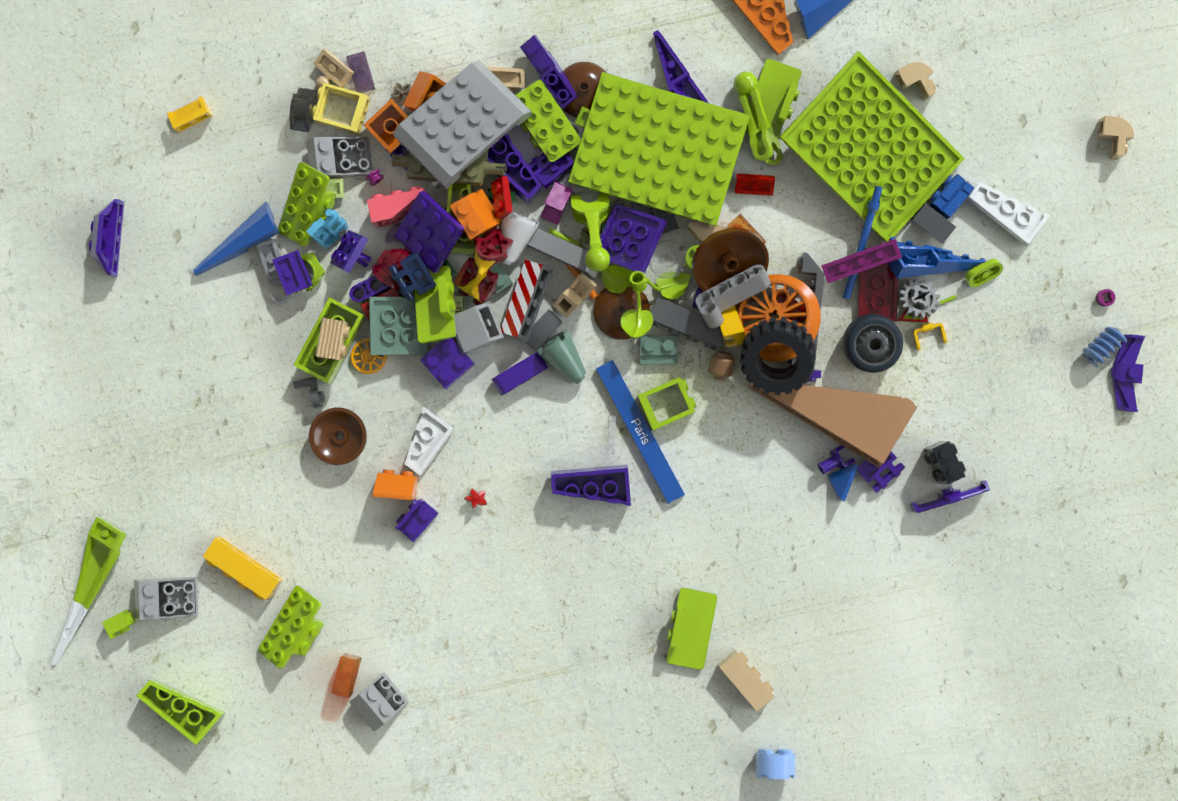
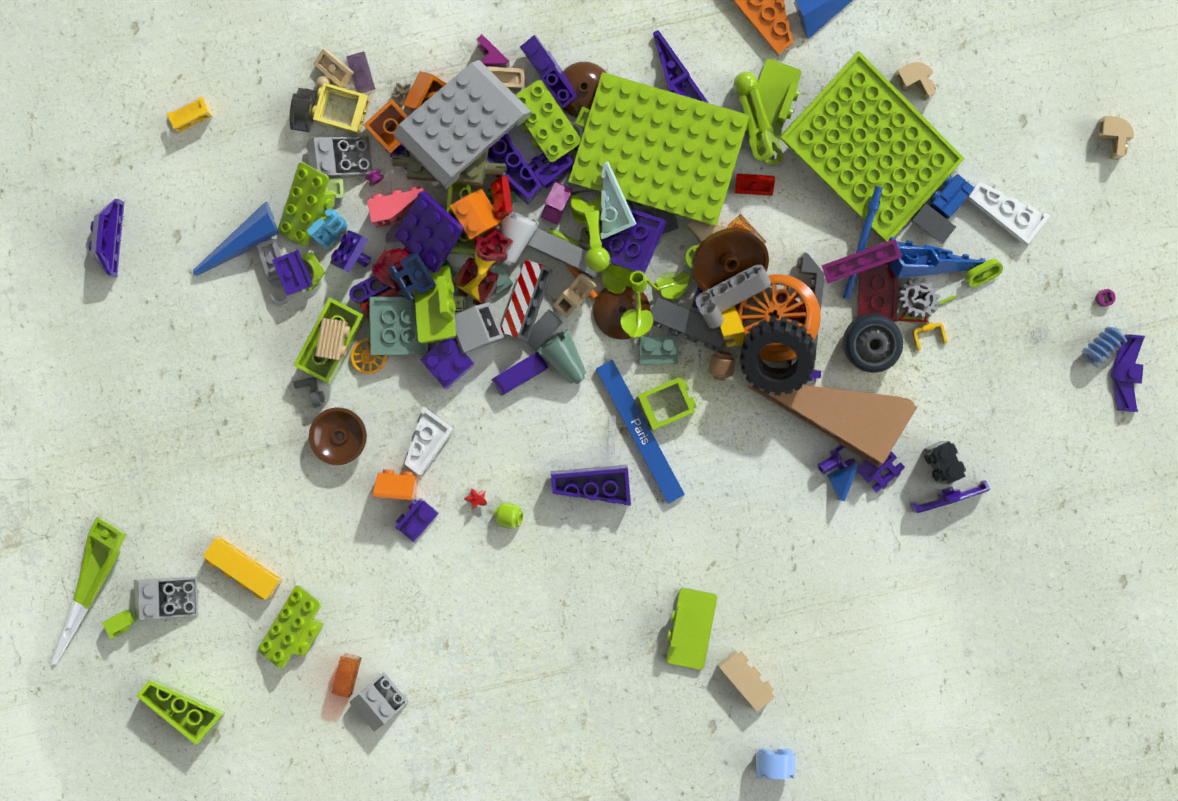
none -> magenta slope [476,34,510,68]
none -> lime head [494,502,524,529]
none -> light aqua wing [601,162,636,239]

